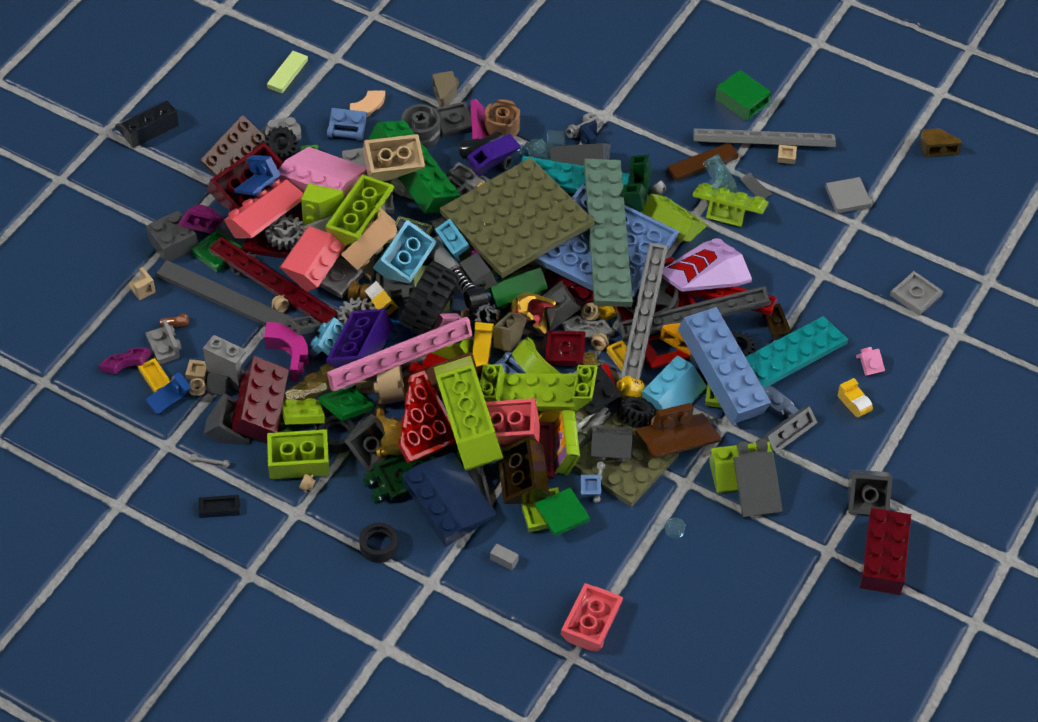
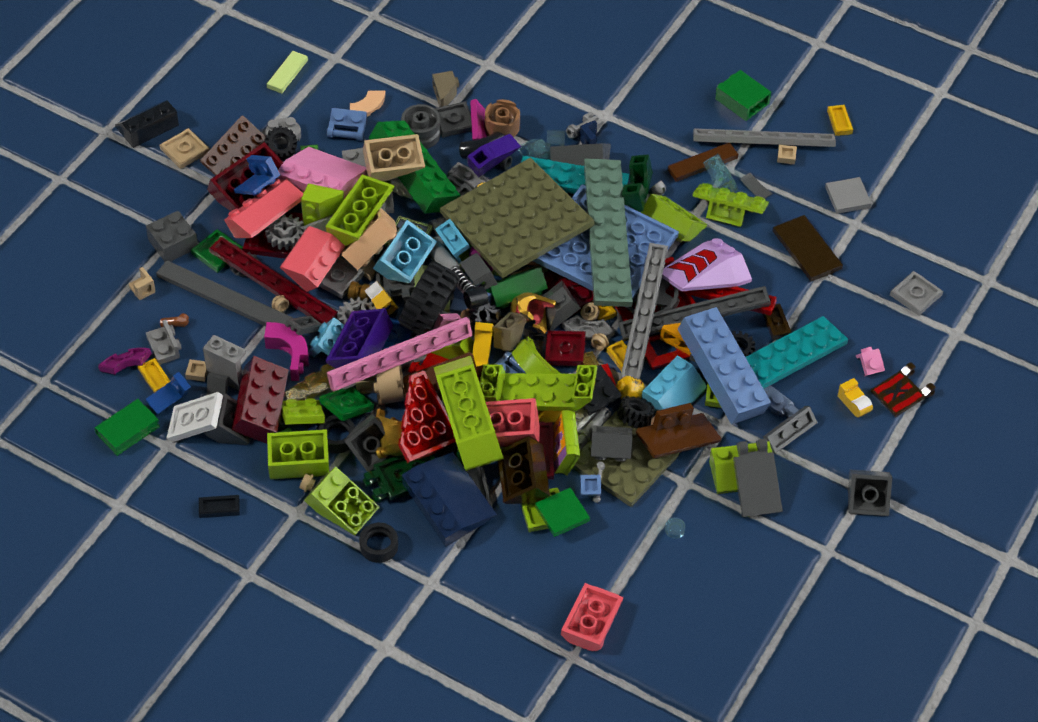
magenta slope [178,204,224,233] -> none
tan plate [189,378,207,396] -> none
light grey hinge [190,454,230,468] -> none
light grey piece [490,543,519,570] -> none
dark red brick [860,507,912,595] -> none
pearl gold slope [920,128,962,157] -> none
none -> green piece [94,399,160,456]
none -> tan tile [160,128,209,169]
none -> white plate [166,392,223,442]
none -> lime slope [304,466,380,535]
none -> dark brown tile [773,215,843,282]
none -> yellow tile [827,105,853,136]
none -> dark brown flag [871,362,936,418]

